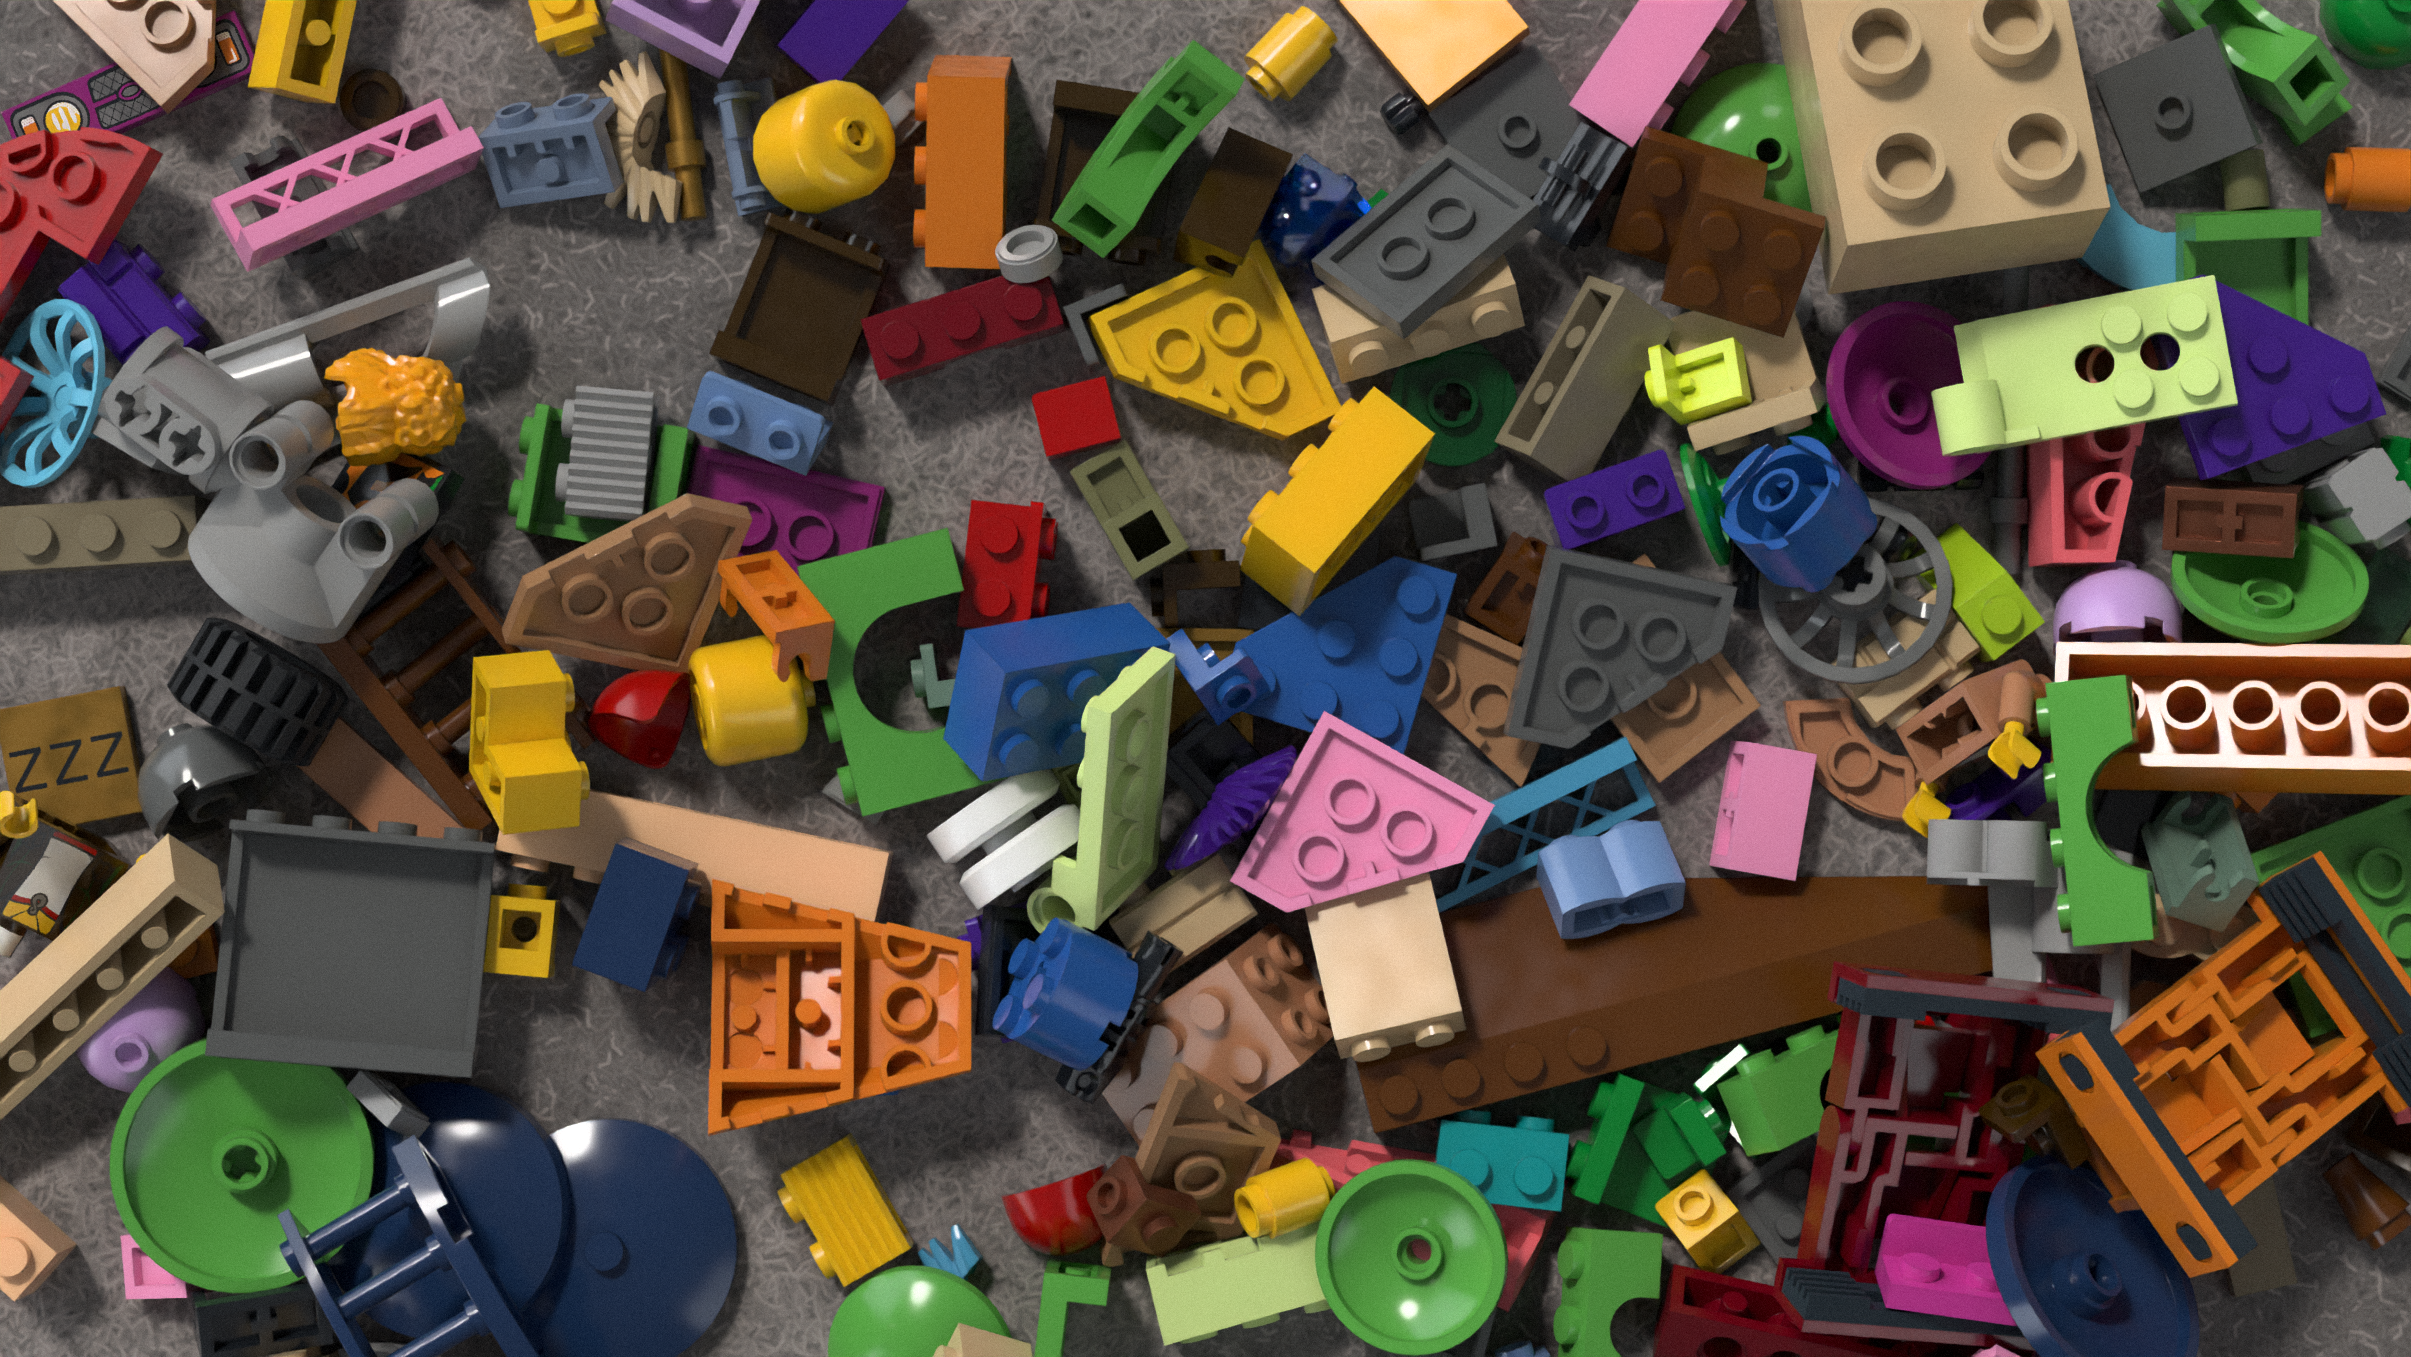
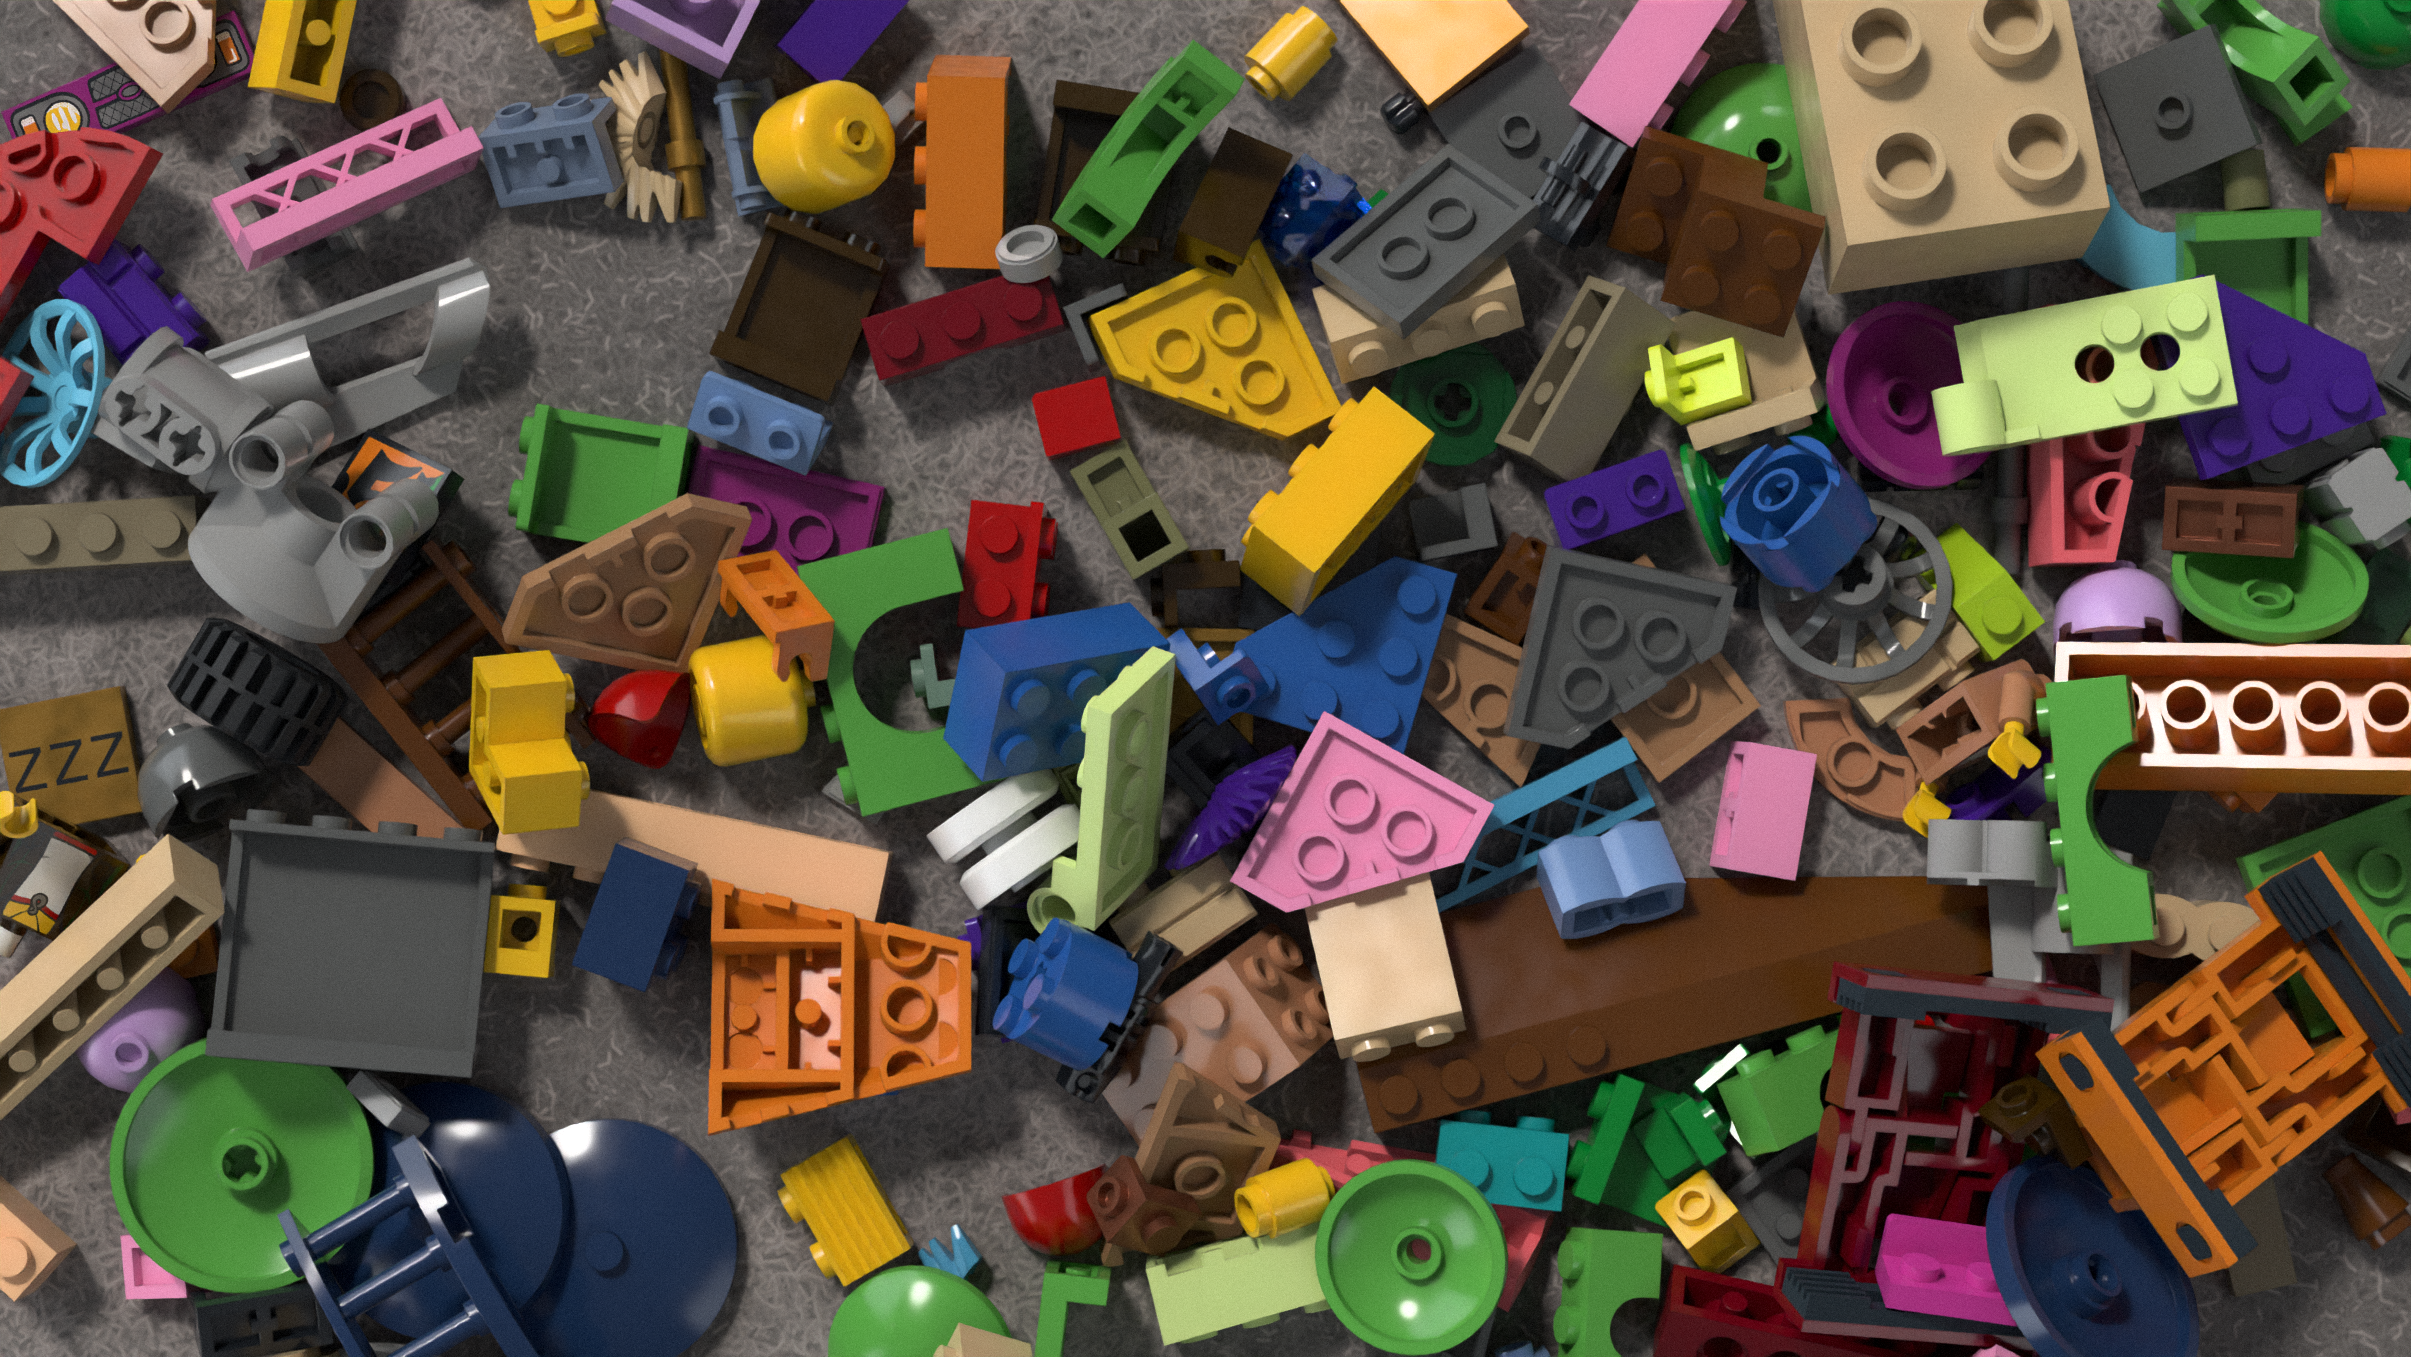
light orange hair [324,348,466,467] -> none
light grey brick [555,386,660,522] -> none
sand green hinge [2141,791,2259,933] -> none

